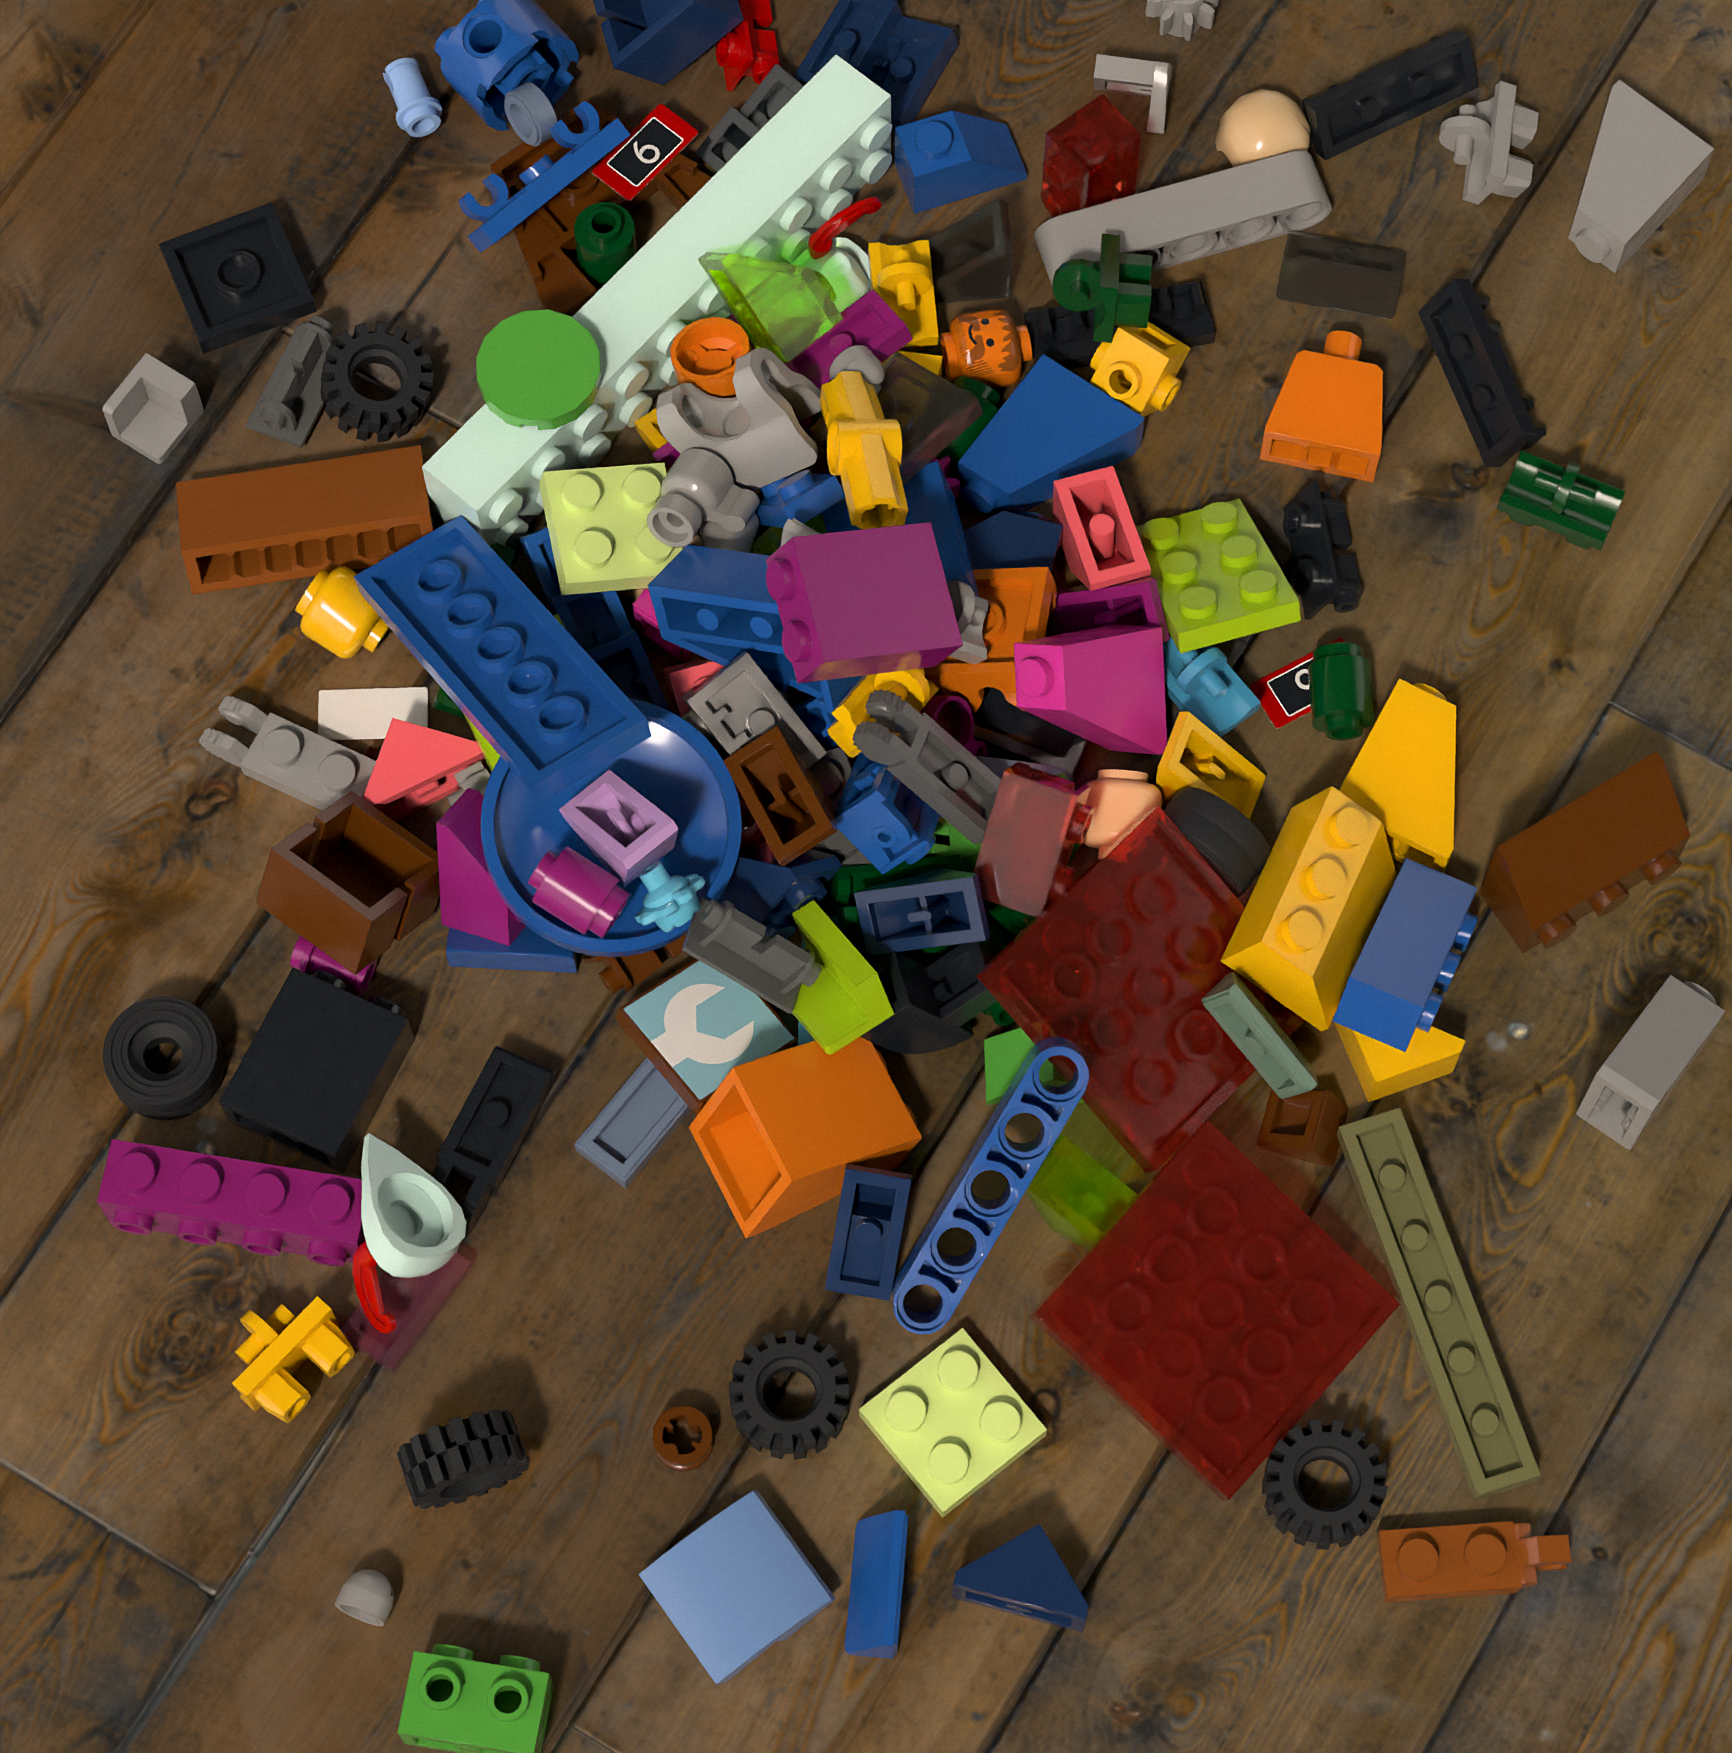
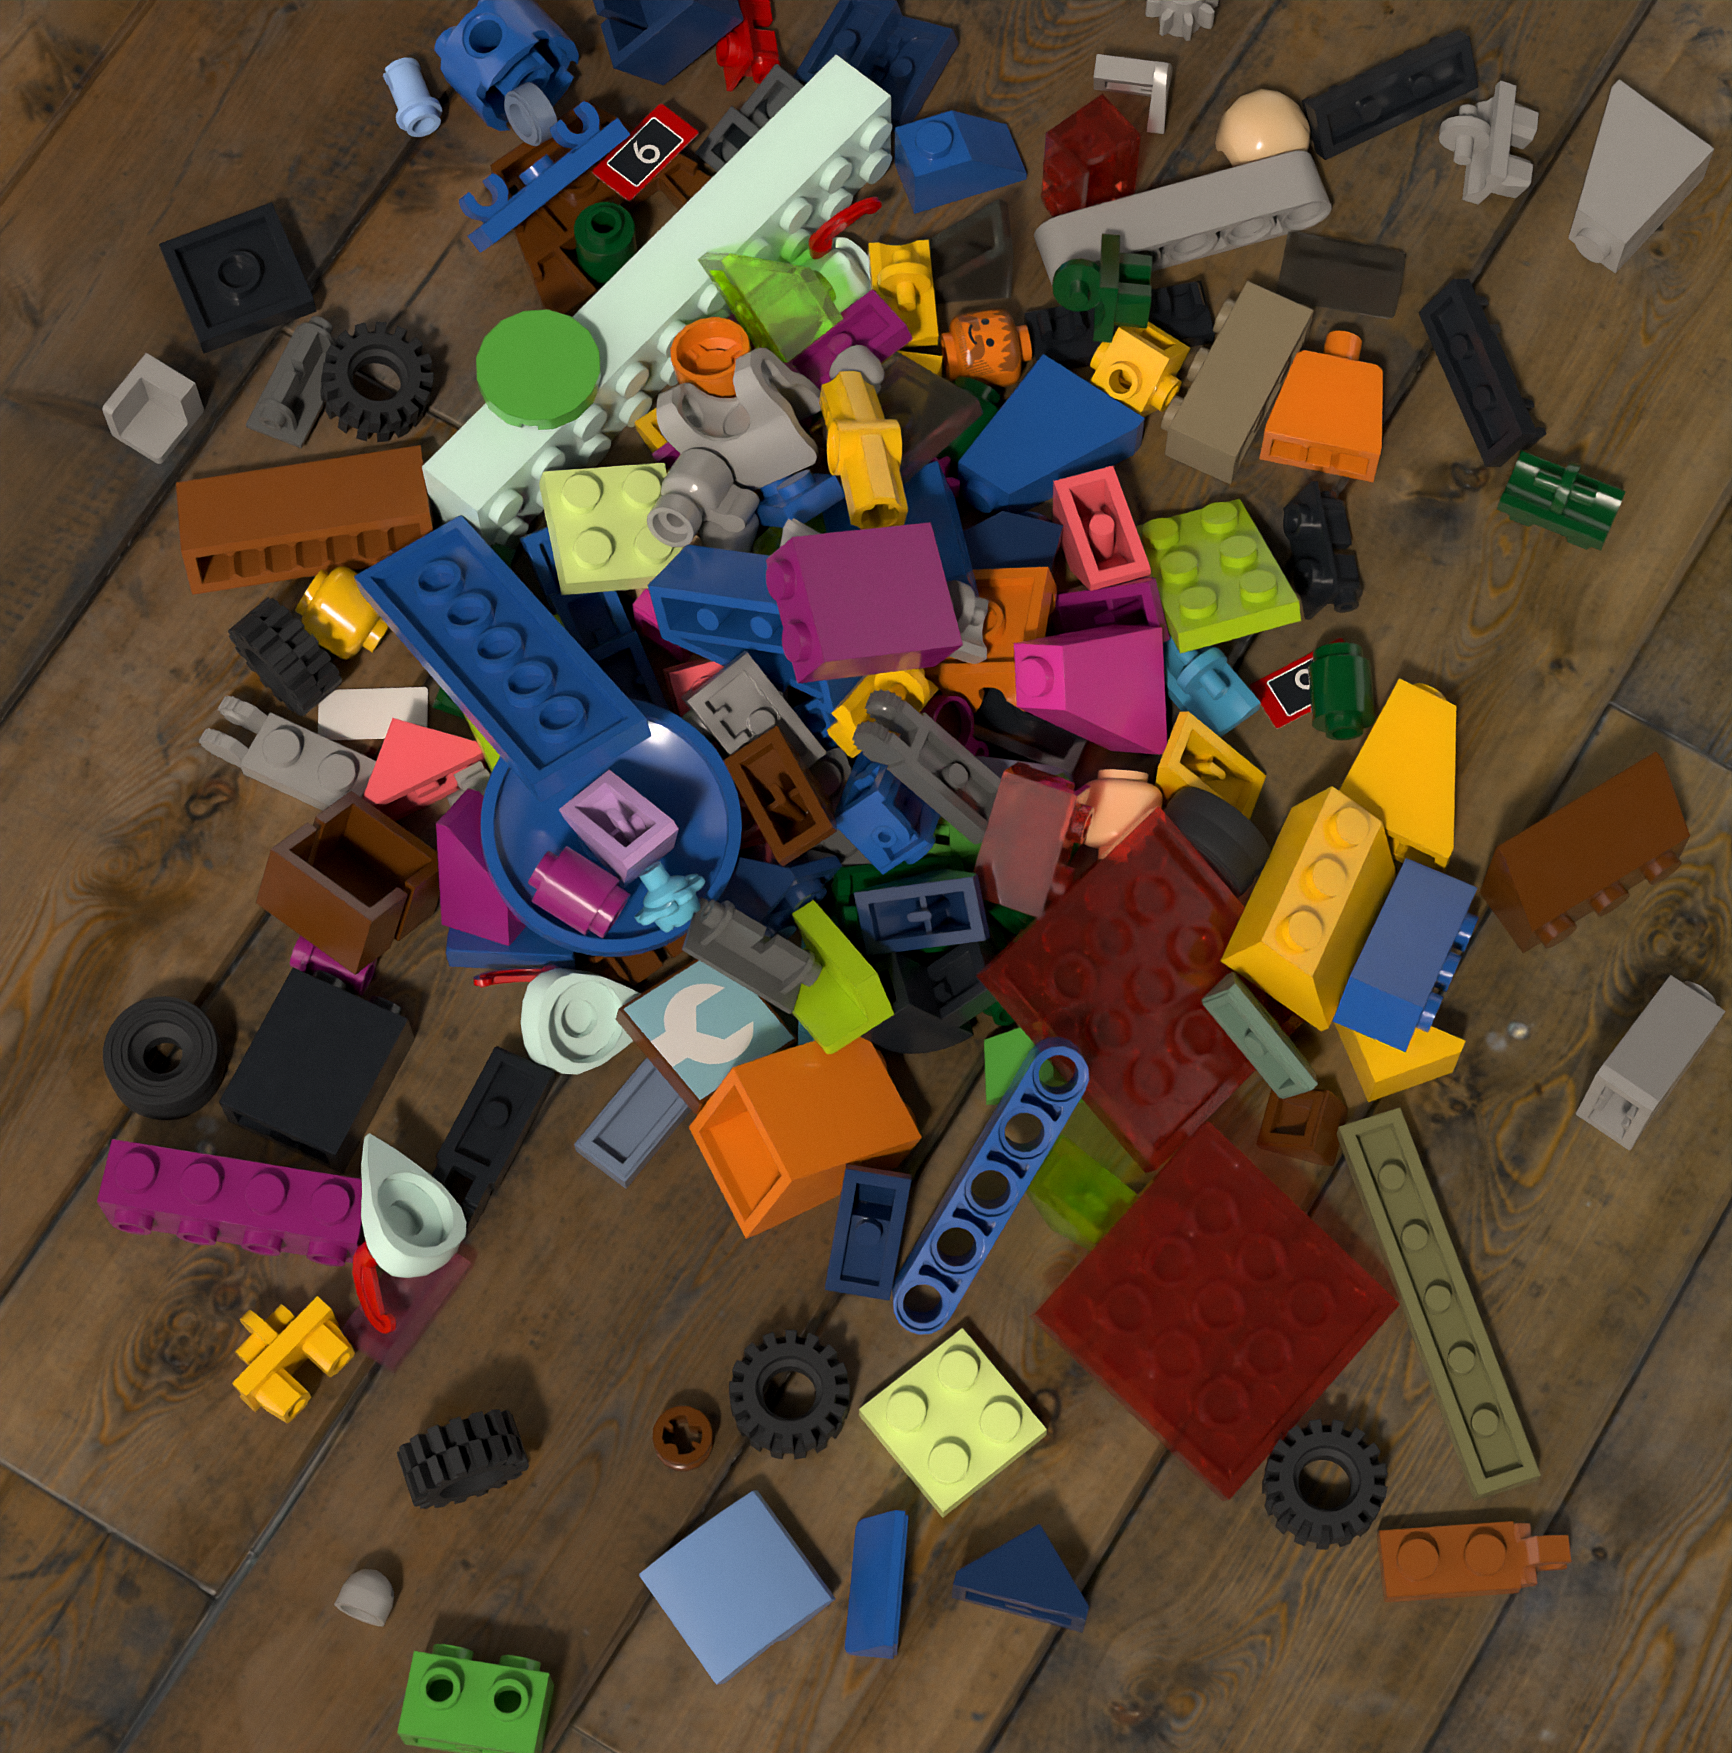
none -> black tyre [228,597,342,716]
none -> light aqua piece [473,964,641,1075]
none -> dark tan brick [1161,281,1314,485]

